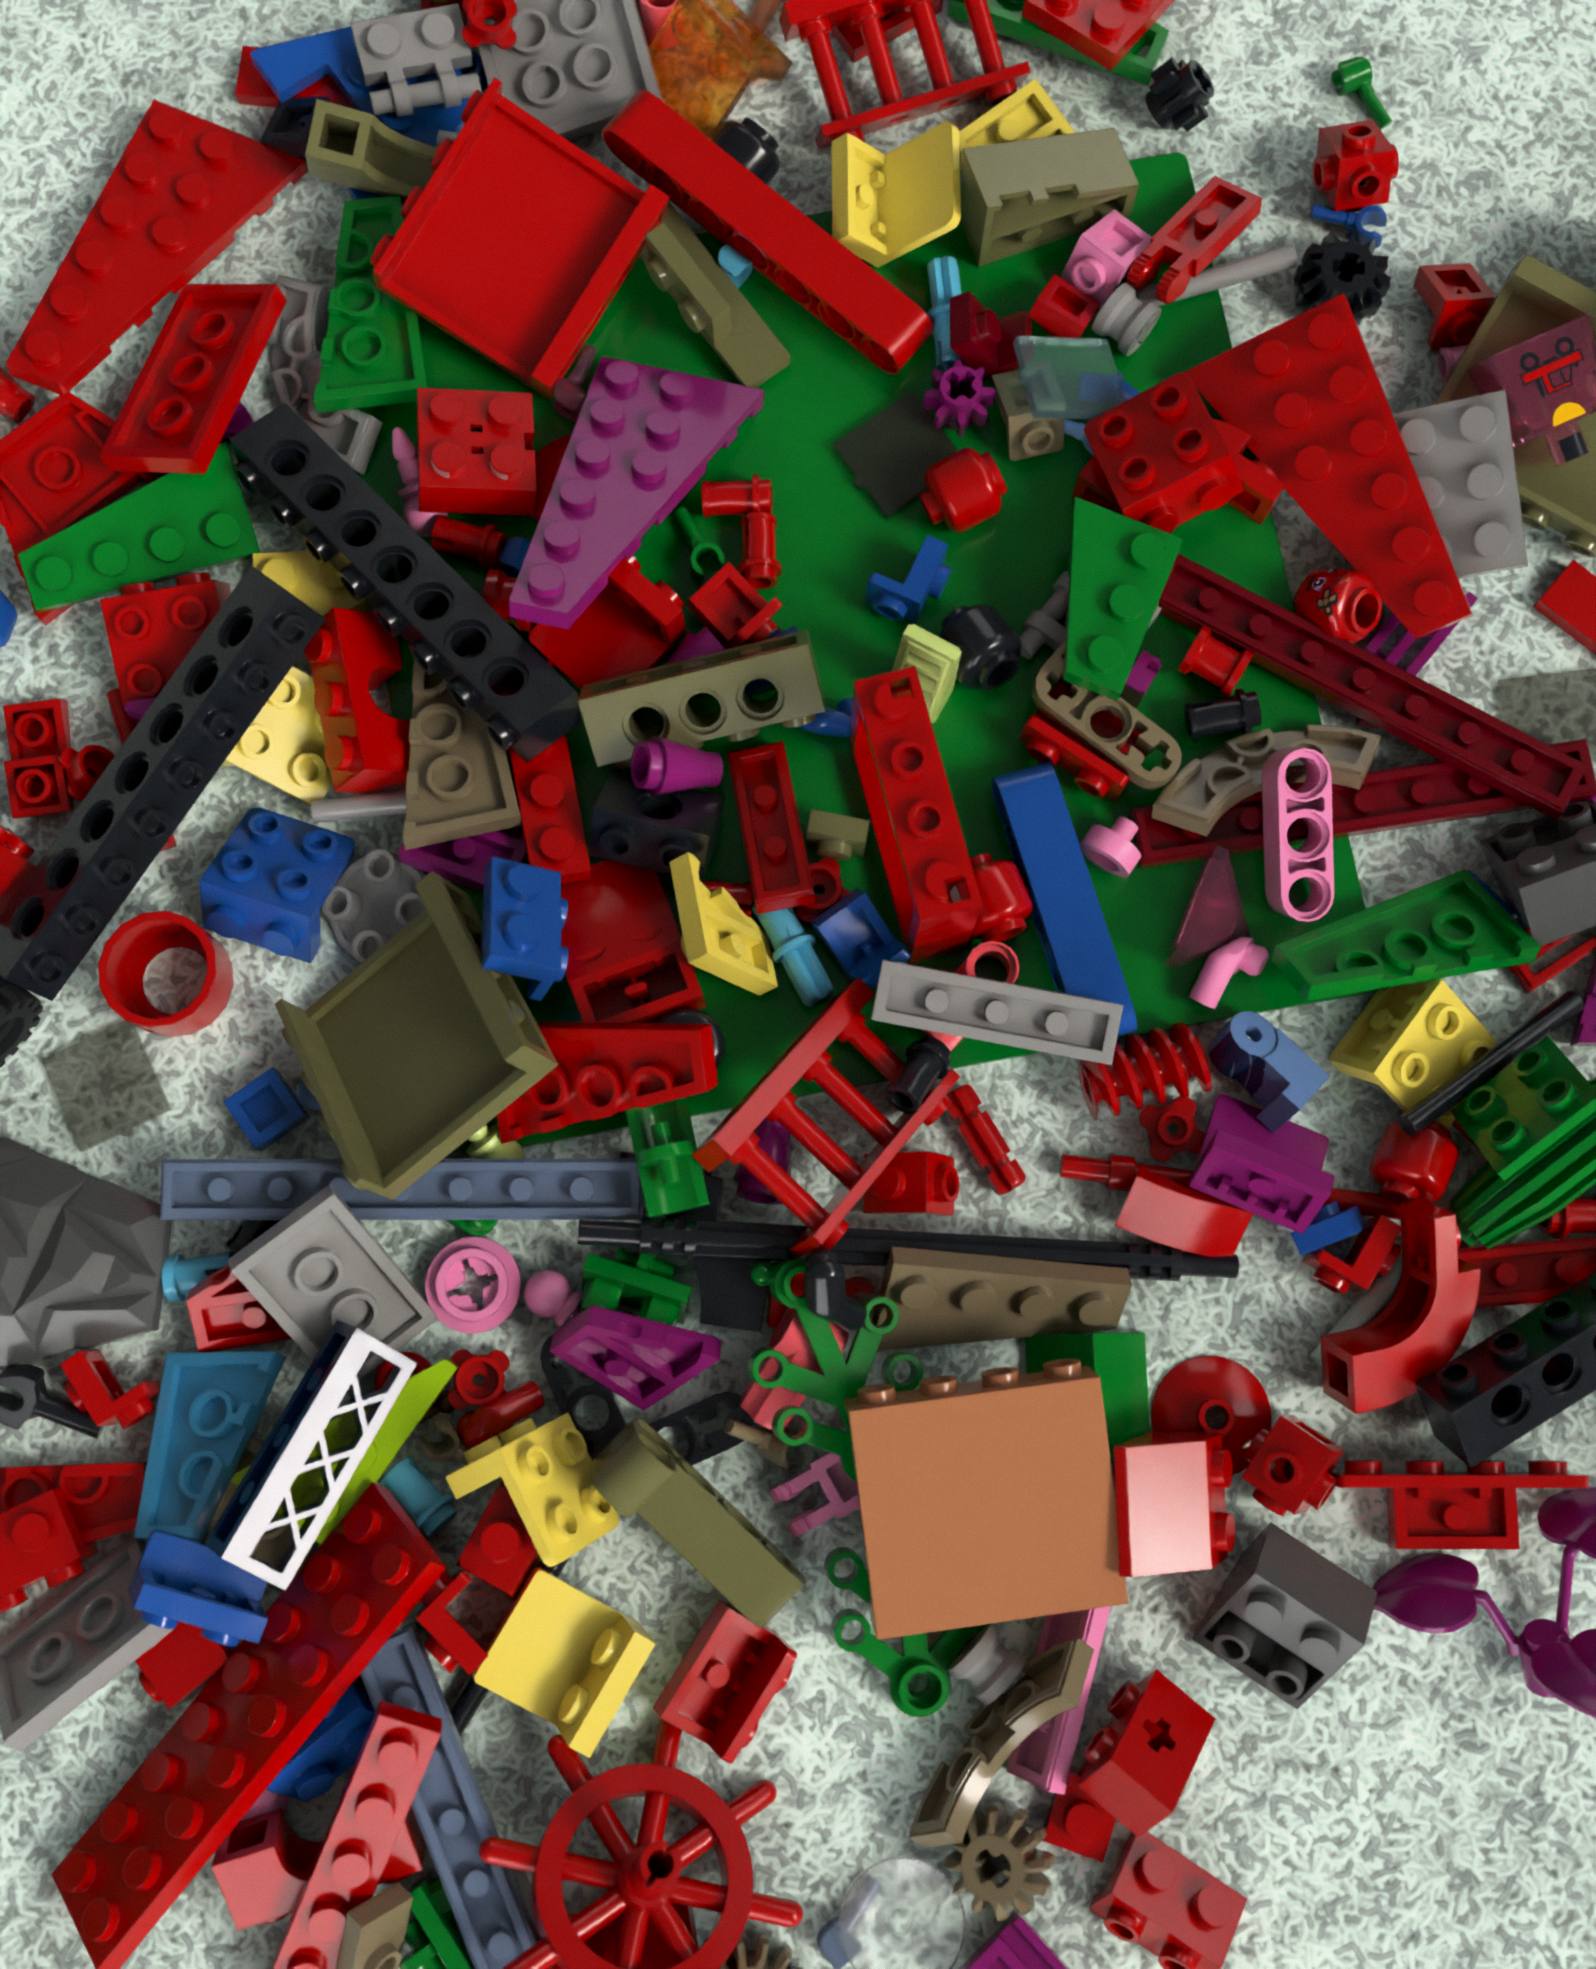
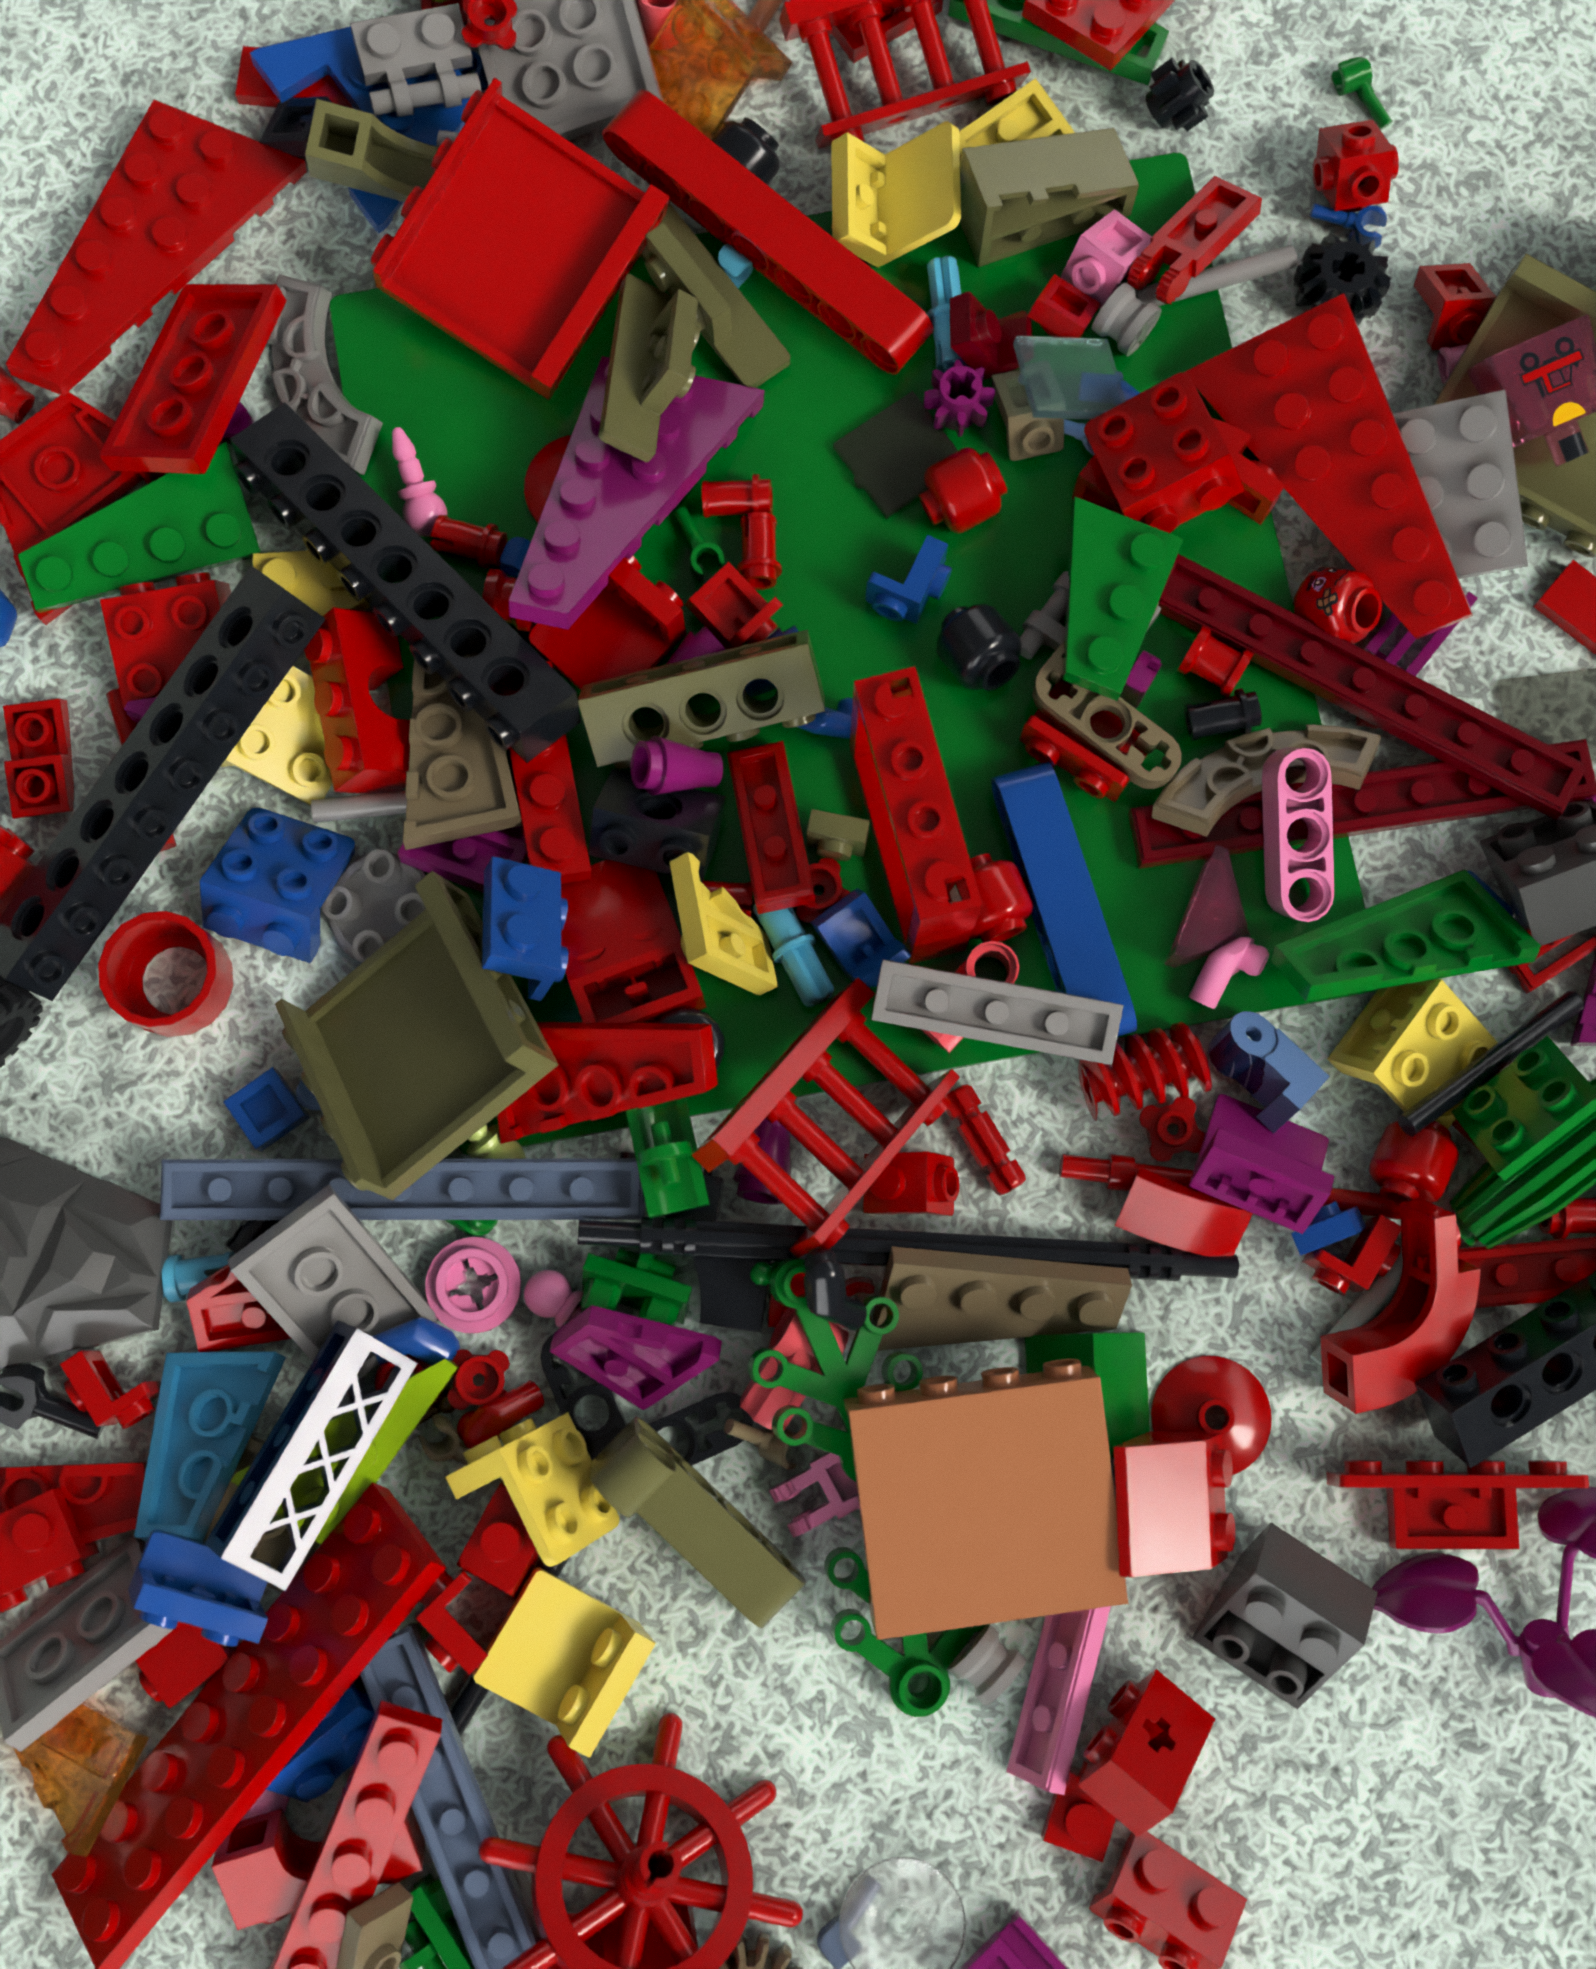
clear smoke piece [42,1020,172,1152] -> none
red plate [58,745,114,802] -> none
green wing [313,195,428,413] -> none
medium azure pin [381,1456,457,1538] -> none
red piece [416,388,537,516] -> none
clear pink hand [555,344,597,423] -> none
red bracket [652,1599,797,1764] -> none
black pin [884,1036,951,1114] -> none
yellowish green slope [892,624,962,723] -> none
dark tan tile [908,1638,1094,1848] -> none
dark tan gear [944,1802,1055,1921] -> none
bright pink tile [1080,816,1141,878] -> none
red brick [1241,1415,1346,1516] -> none
none -> clear orange wing [13,1701,150,1856]
none -> blue arm [372,1317,460,1366]
none -> olive bracket [598,274,701,462]

